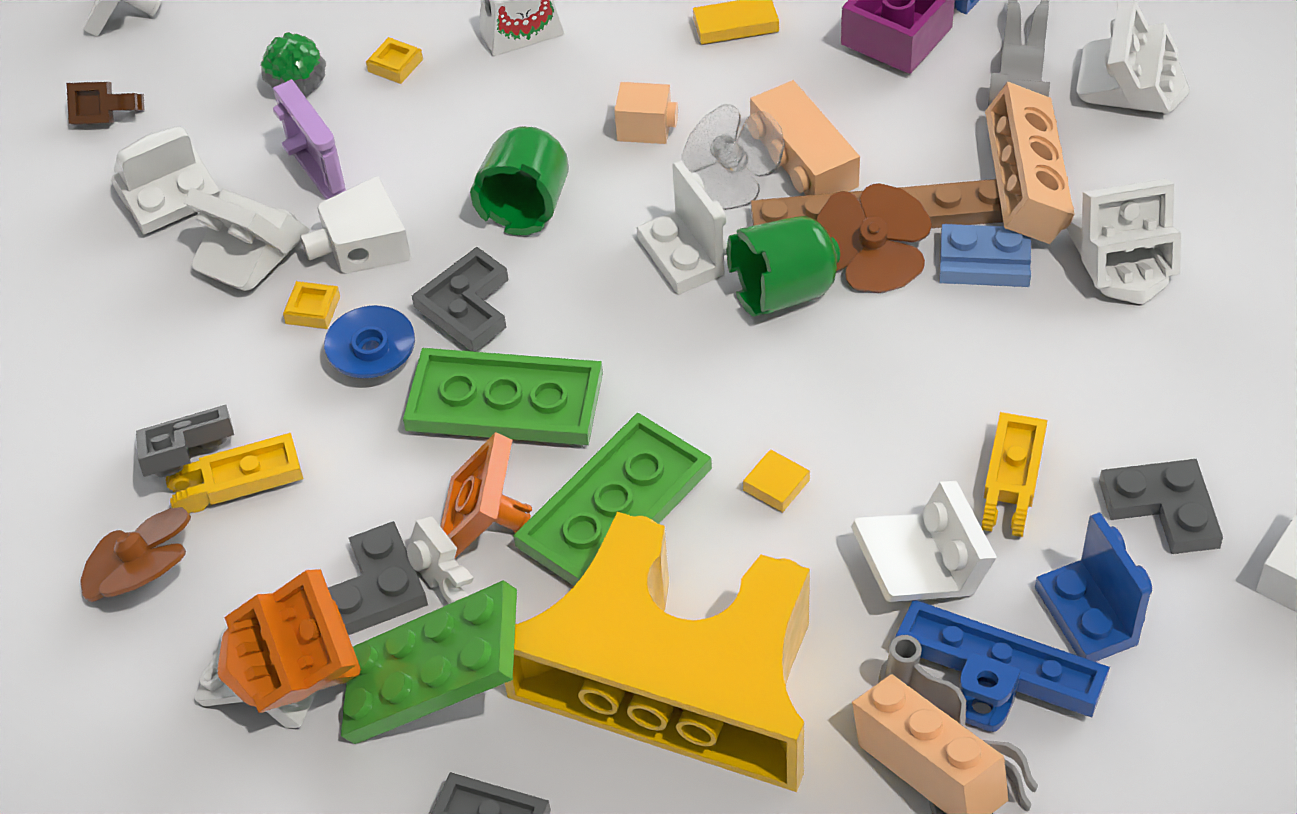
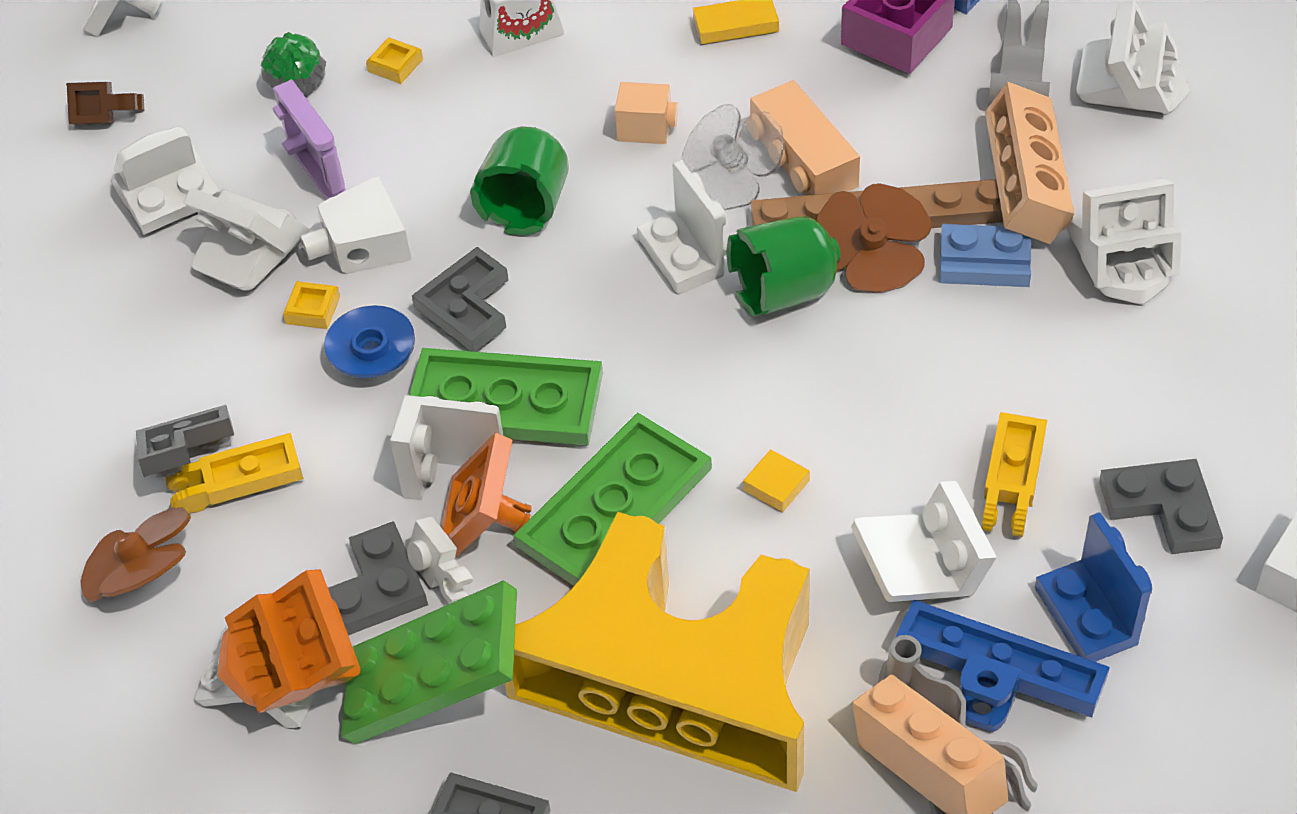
none -> white bracket [390,395,503,500]

